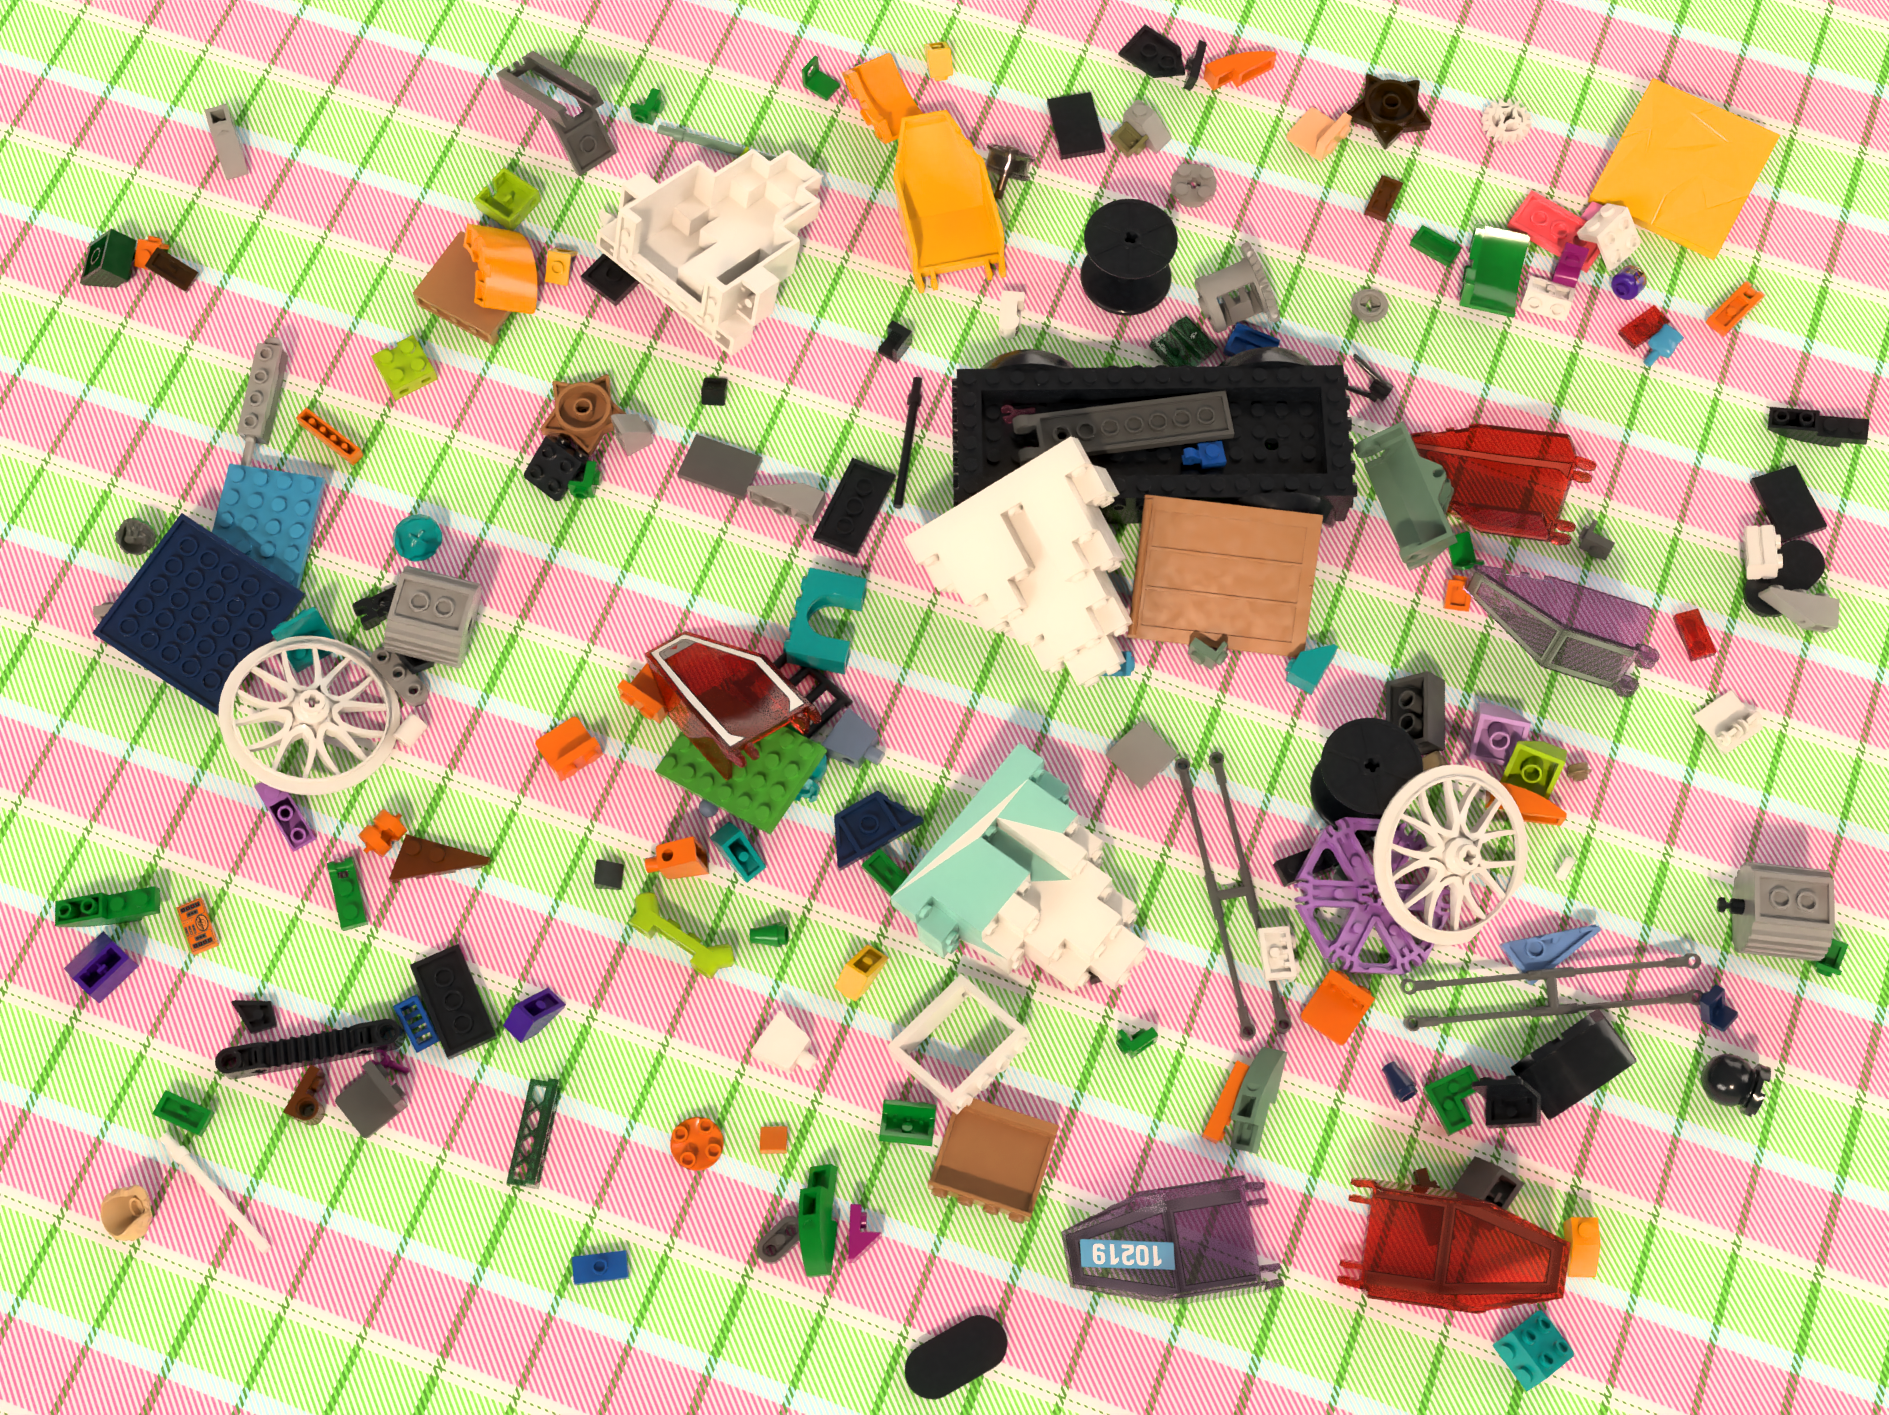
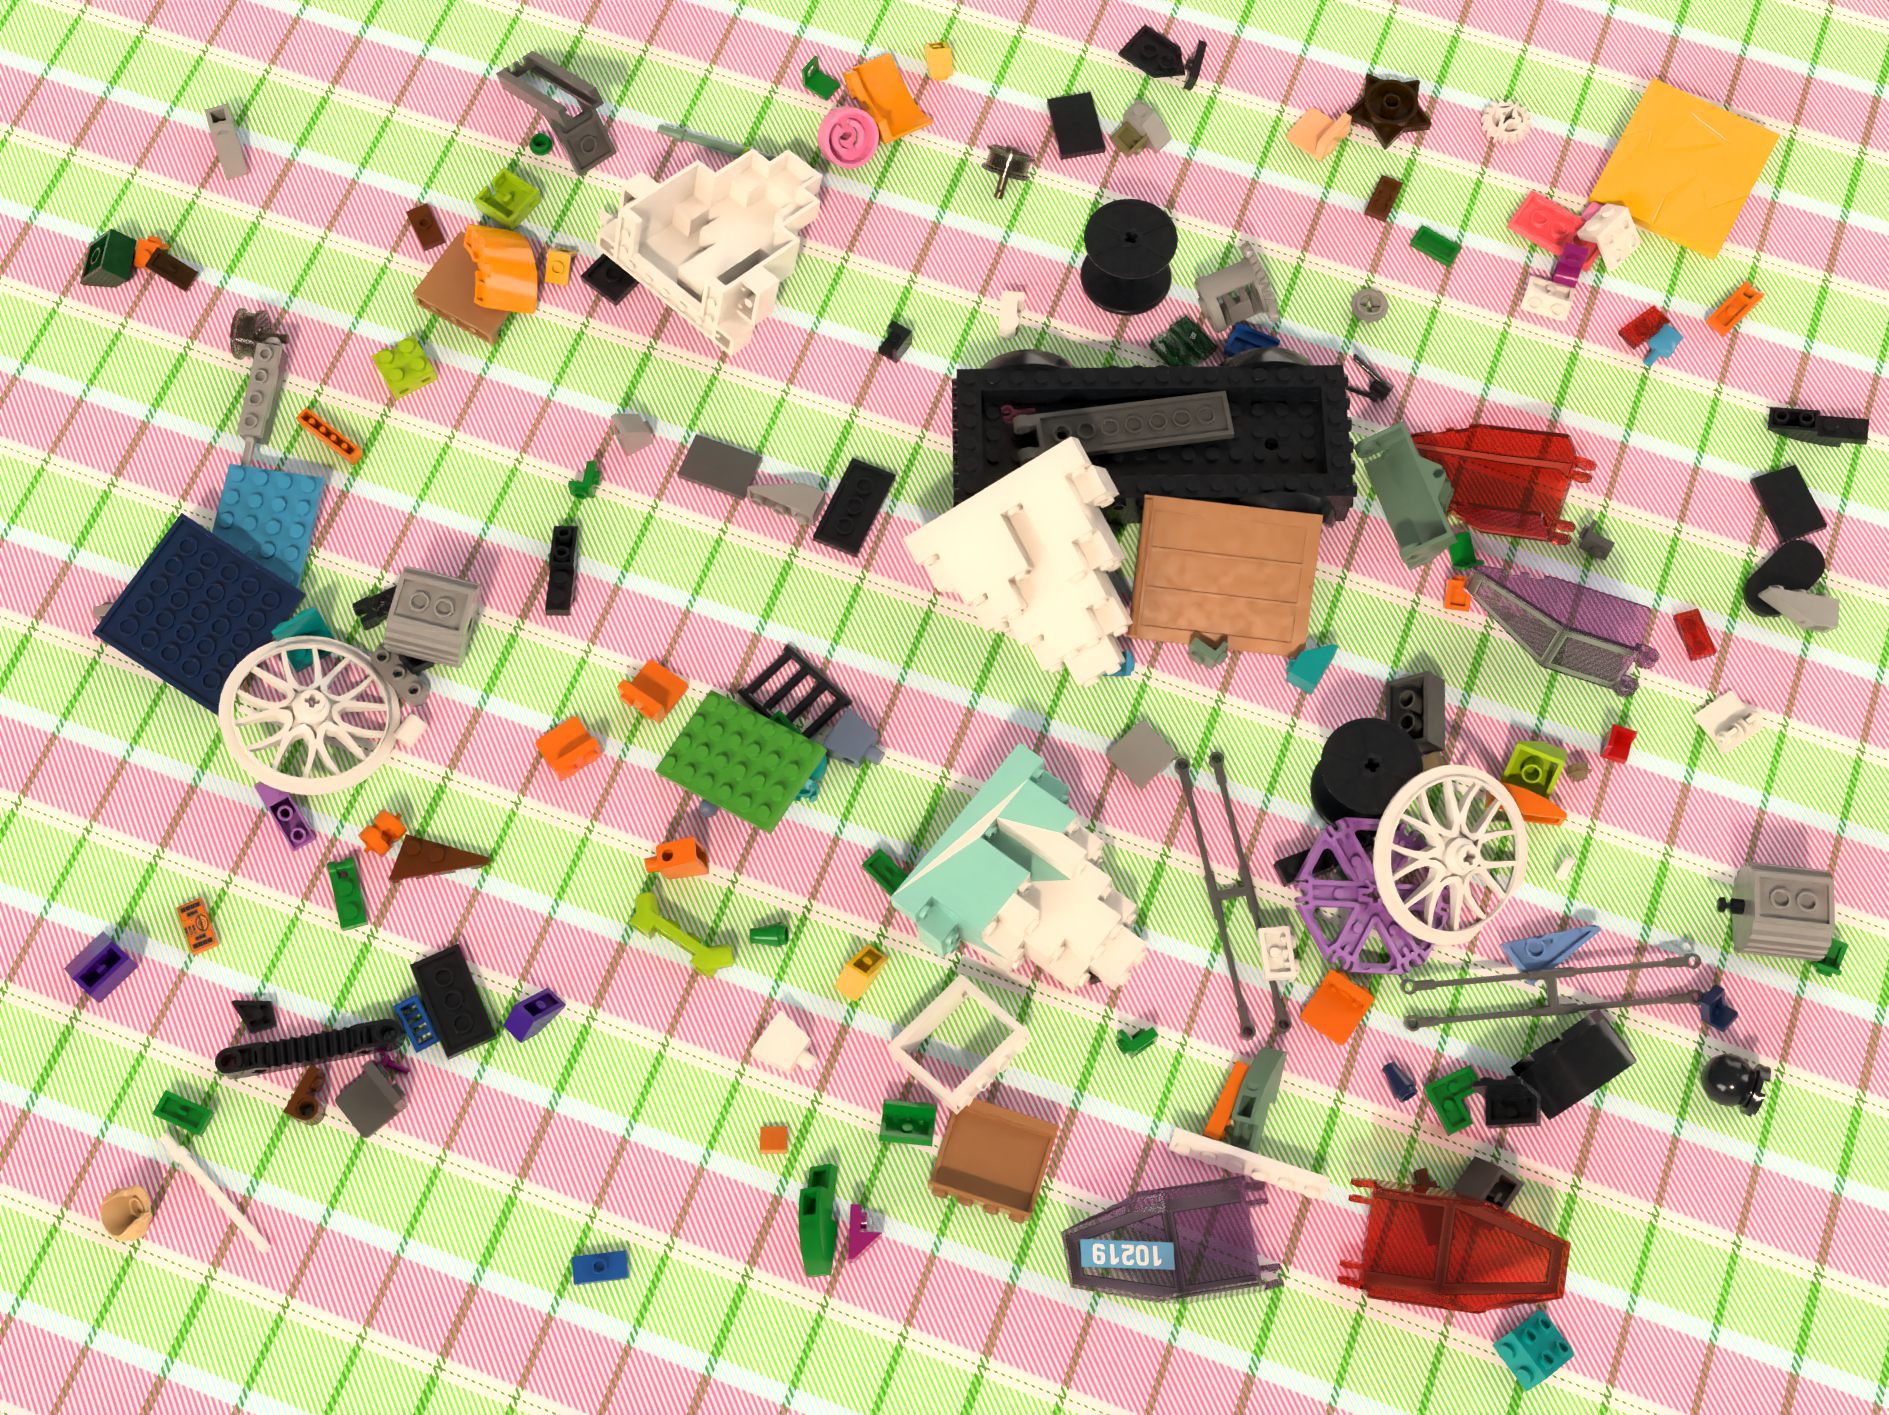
green slope [55,886,160,927] -> none
dark grey piece [115,517,156,556] -> none
teal tile [393,514,442,562] -> none
clear green fence [506,1078,563,1190] -> none
black bracket [524,435,591,501] -> none
medium nougat plate [540,374,626,457] -> none
black slope [594,859,624,890] -> none
green bracket [630,88,664,125] -> none
clear red windscreen [645,631,821,780] -> none
orange dish [670,1117,724,1171] -> none
black slope [701,377,728,406] -> none
teal slope [709,822,766,883] -> none
dark grey plate [757,1216,800,1264] -> none
teal arch [783,568,867,675] -> none
dark blue wing [834,791,924,871] -> none
yellow windscreen [893,110,1006,293] -> none
black bar [893,377,922,509] -> none
black tile [905,1315,1008,1400] -> none
light grey plate [1170,164,1217,208] -> none
blue plate [1181,441,1226,469] -> none
orange slope [1203,51,1277,91] -> none
green panel [1459,223,1530,318] -> none
lavender slope [1468,702,1531,766] -> none
light orange slope [1563,1217,1600,1277] -> none
dark purple head [1611,265,1647,300] -> none
white brick [1743,525,1783,580] -> none
none -> clear smoke wheel [230,307,289,360]
none -> reddish brown plate [406,203,446,252]
none -> green plate [529,133,553,156]
none -> black slope [545,526,579,616]
none -> bright pink piece [817,106,879,169]
none -> white plate [1168,1127,1330,1200]
none -> red panel [1600,724,1638,764]

